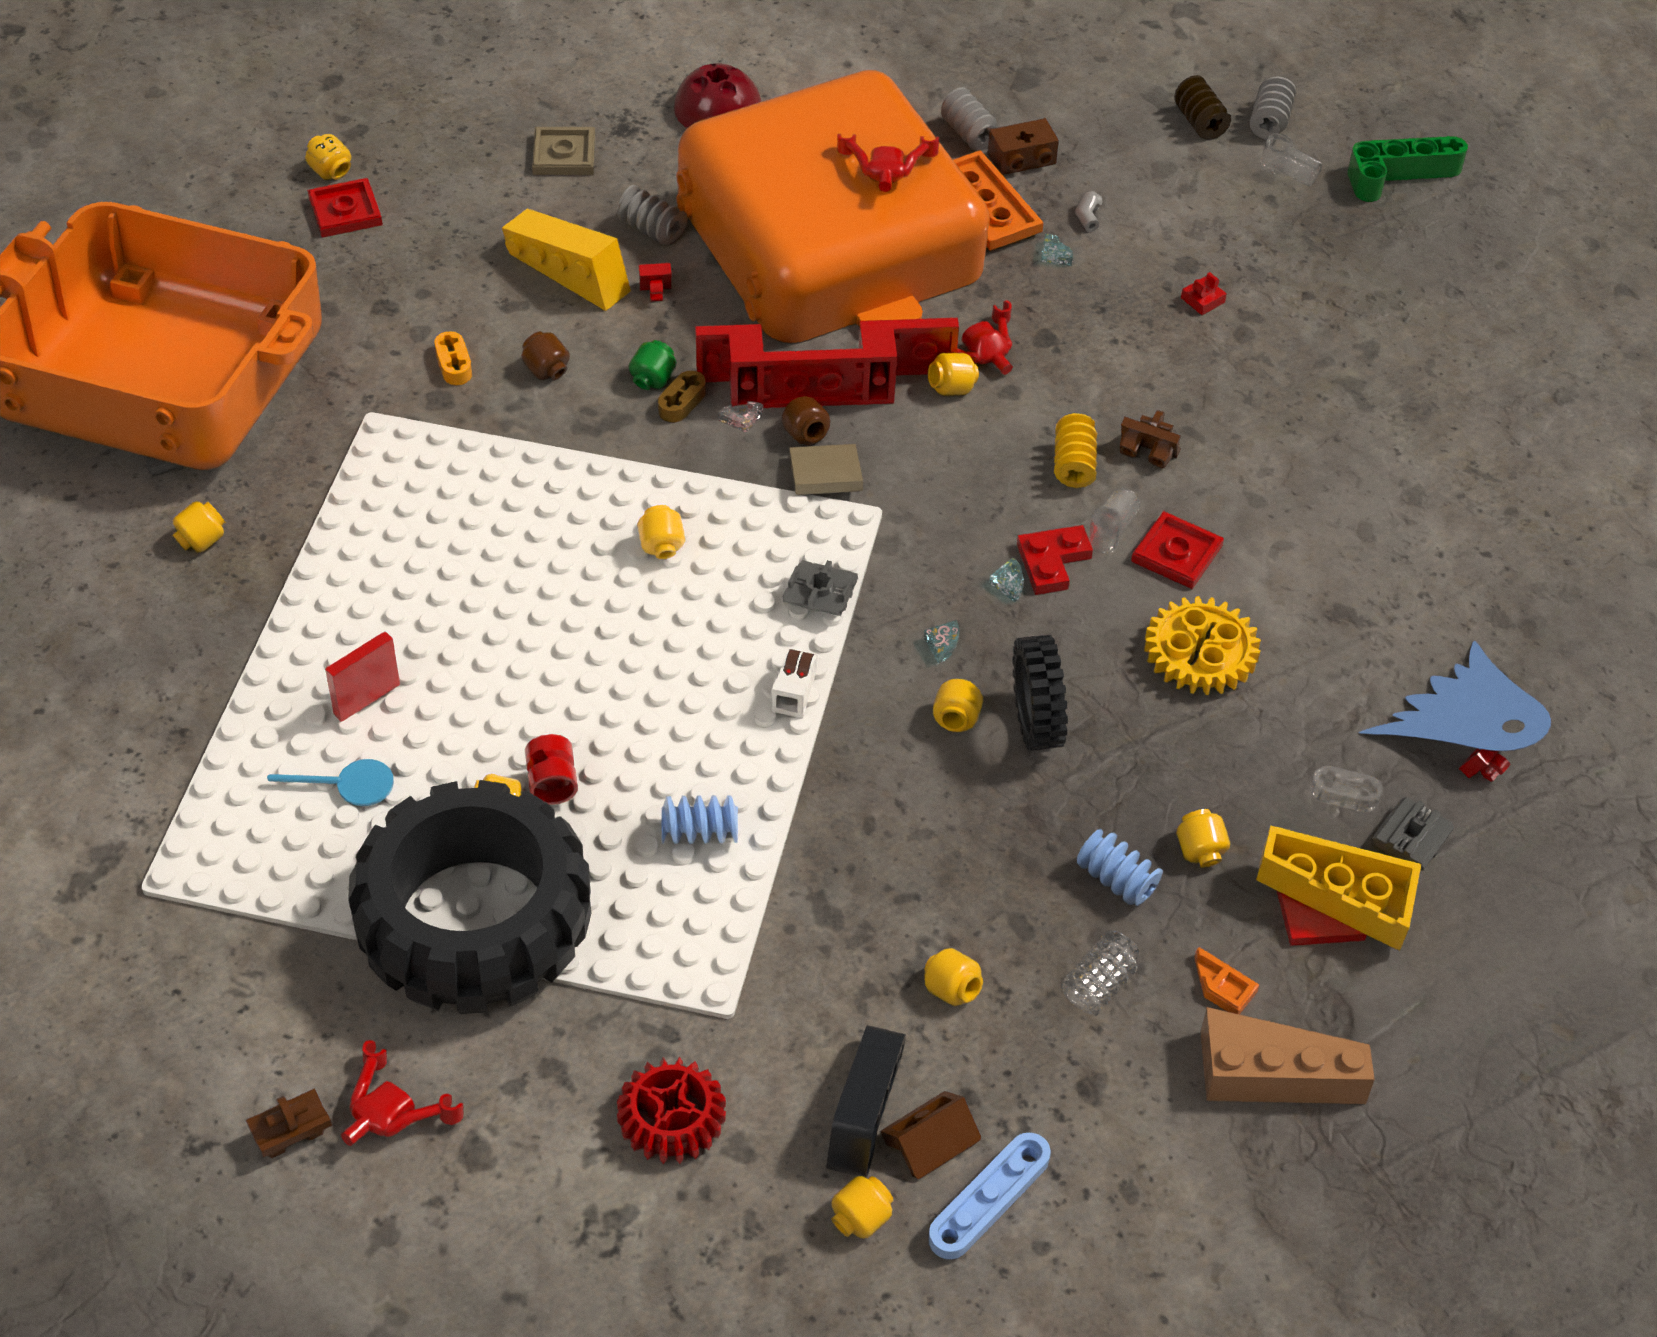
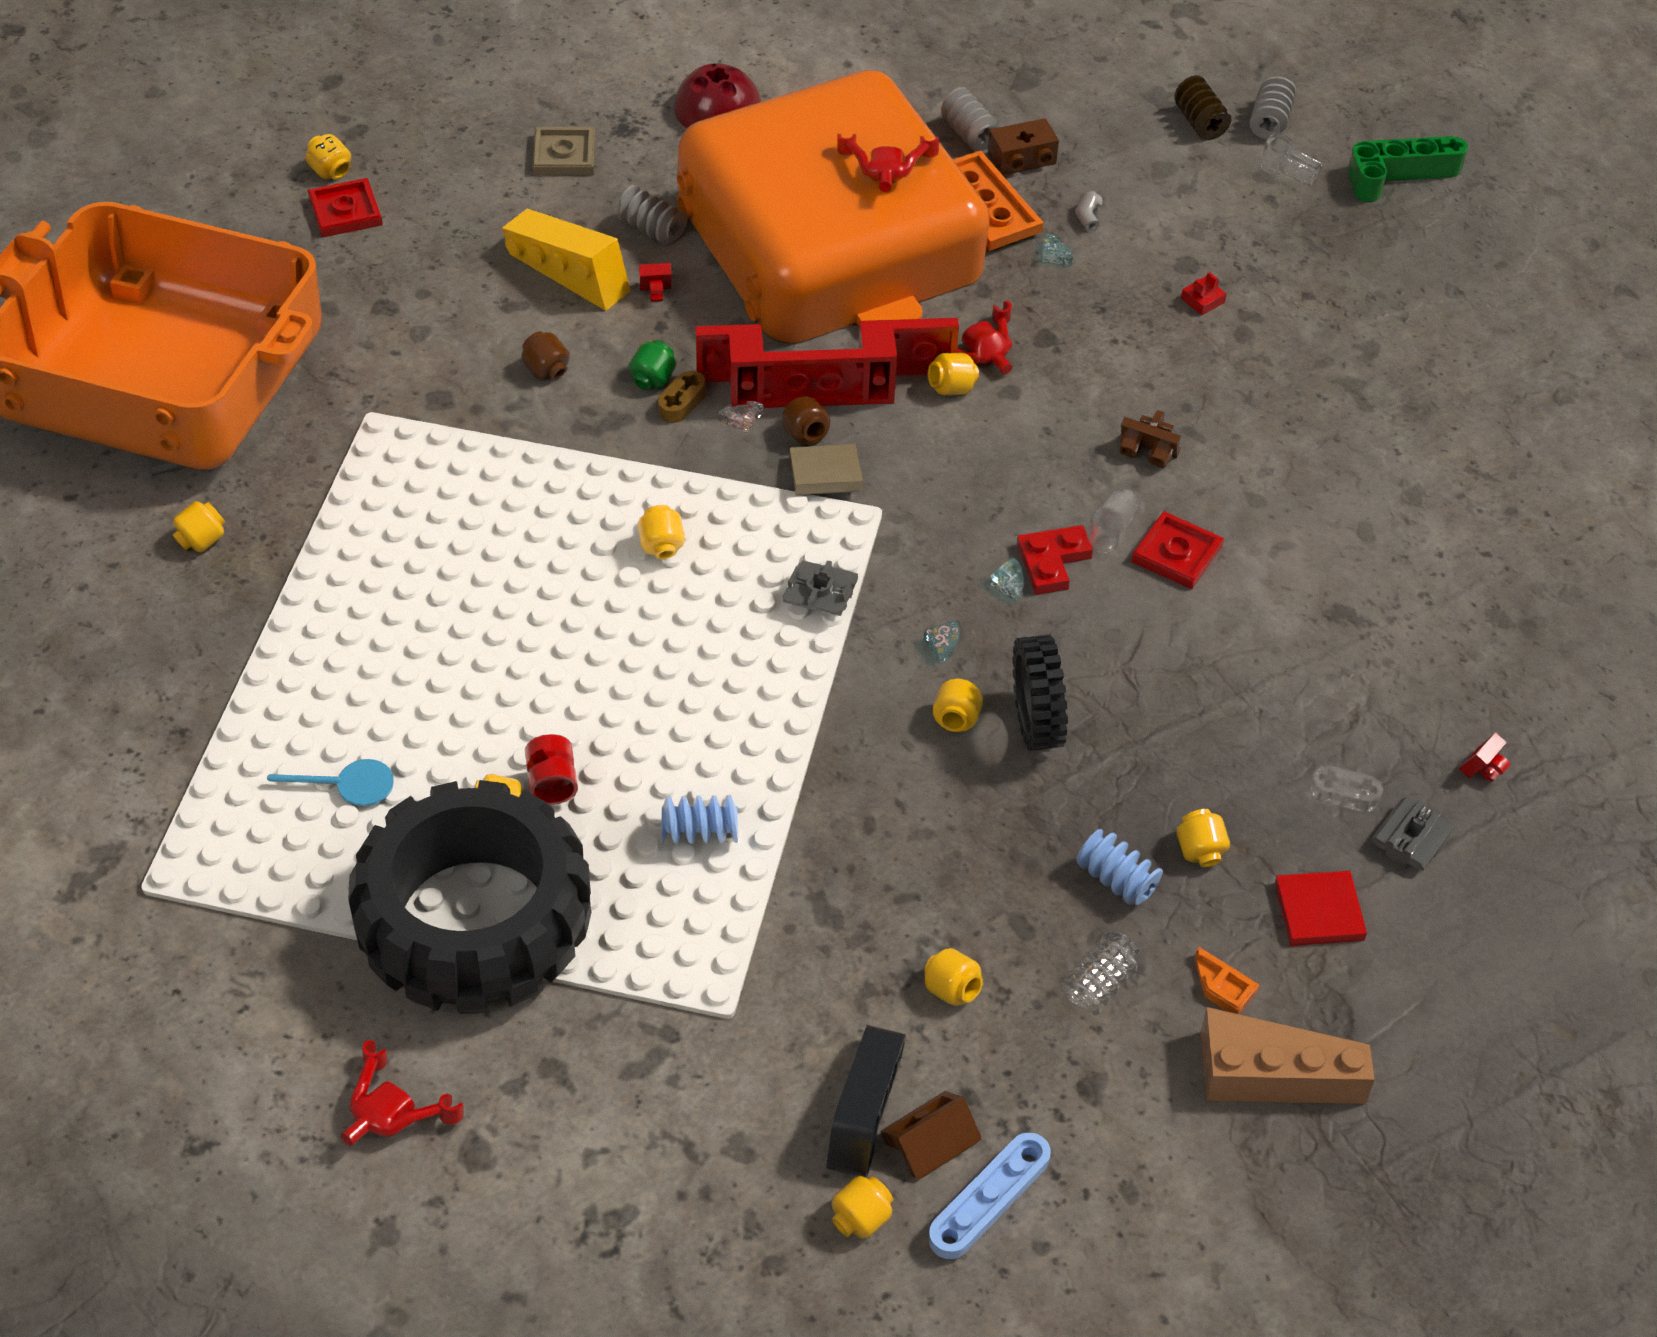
reddish brown hips [246,1088,332,1158] -> none
red tile [325,631,400,722] -> none
light orange beam [434,331,472,385] -> none
red gear [617,1056,726,1165] -> none
white leg [771,649,818,718] -> none
yellow piece [1054,413,1097,488] -> none
yellow gear [1144,596,1261,695] -> none
yellow wedge [1256,826,1421,951] -> none
medium blue piece [1359,641,1551,751] -> none

